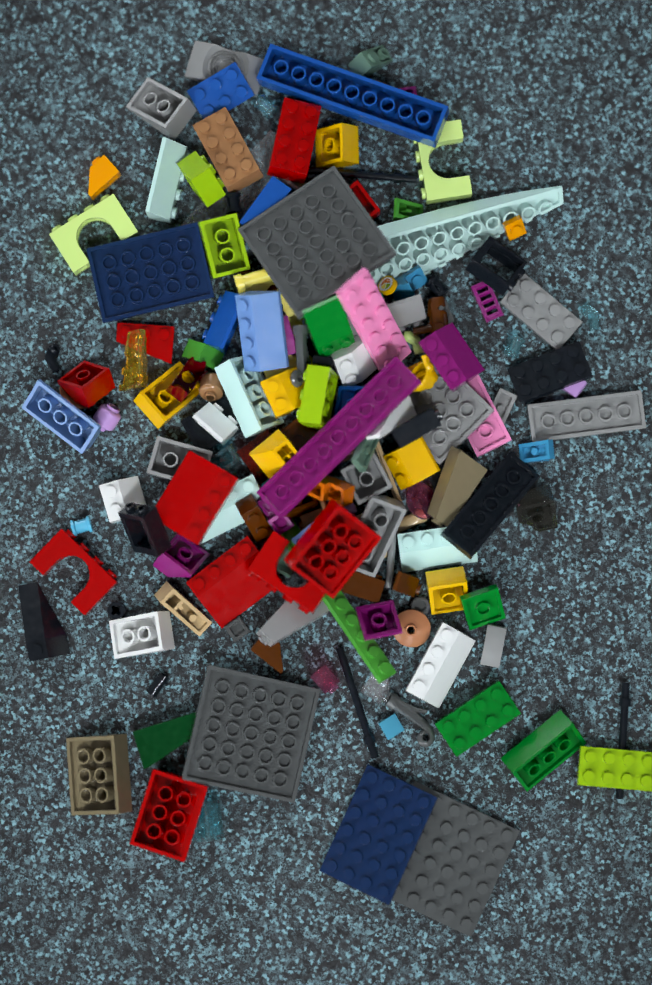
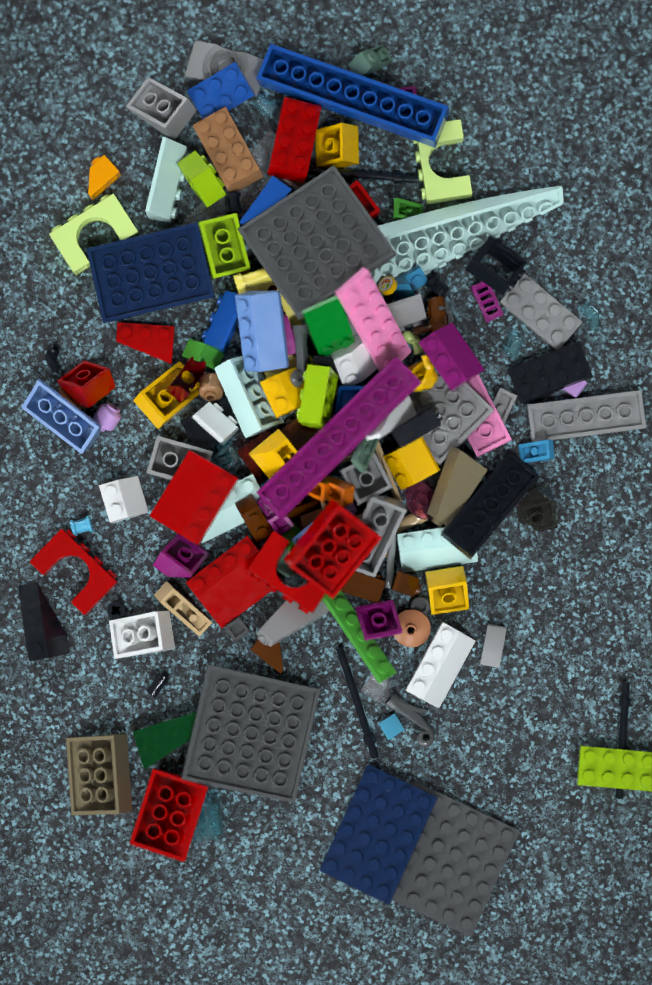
black window [118,502,172,557] -> none
clear yellow wing [119,329,148,392] -> none
clear pink slope [310,663,340,694] -> none
green brick [434,680,521,757] -> none
green plate [459,584,506,630] -> none
green slope [500,710,586,792] -> none
light orange plate [502,215,527,241] -> none

